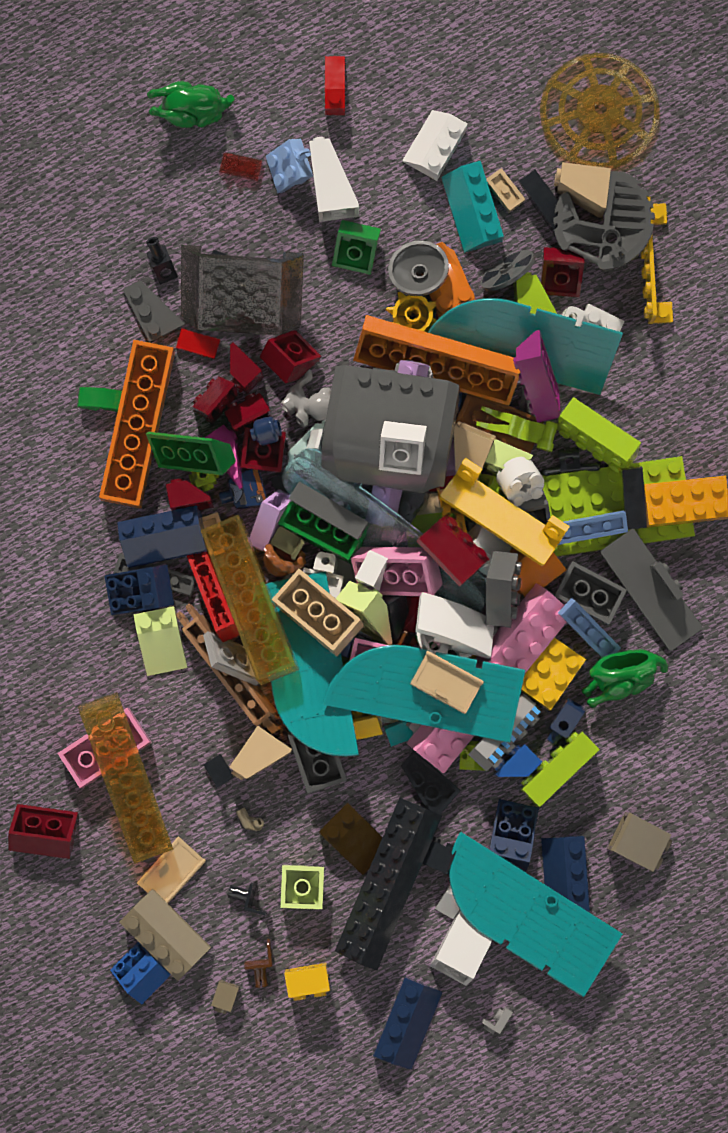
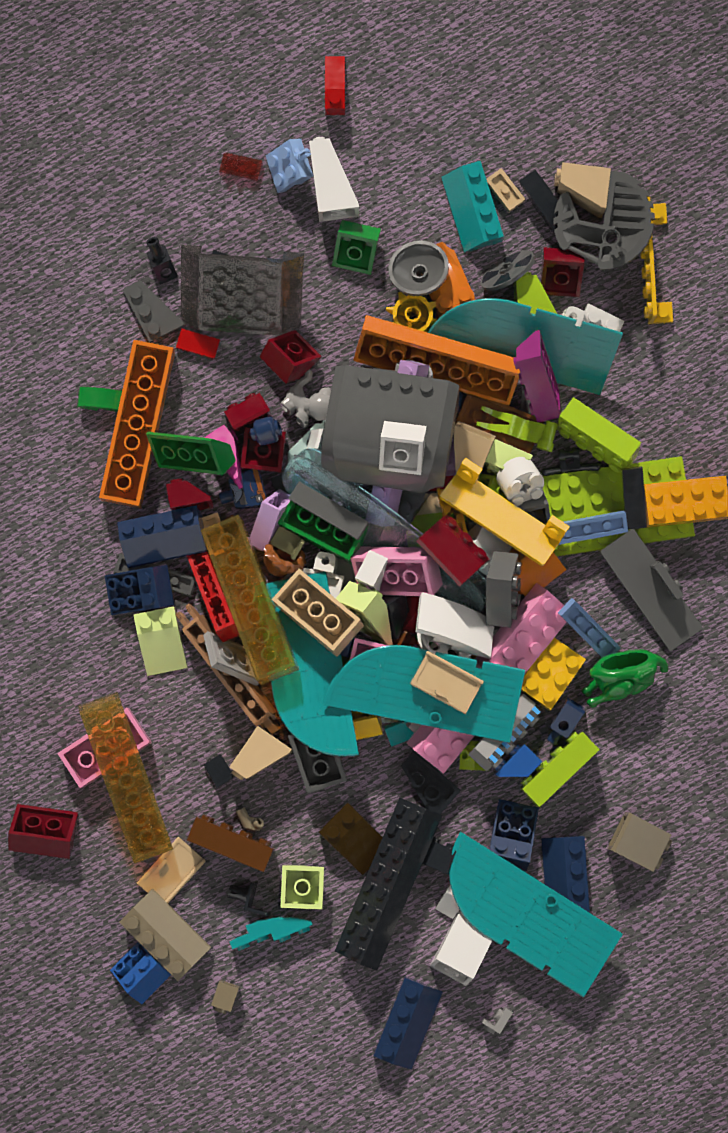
green piece [147,81,235,128] -> none
lime brick [189,471,219,492] -> none
dark red slope [193,376,238,425] -> none
dark red slope [230,342,264,394] -> none
reddish brown bracket [244,939,273,988] -> none
yellow brick [284,963,331,1001] -> none
white slope [402,110,468,181] -> none
clear yellow dish [540,53,660,169] -> none
dark grey slope [554,561,627,625] -> none
none -> reddish brown brick [187,814,275,872]
none -> teal slope [229,916,313,951]

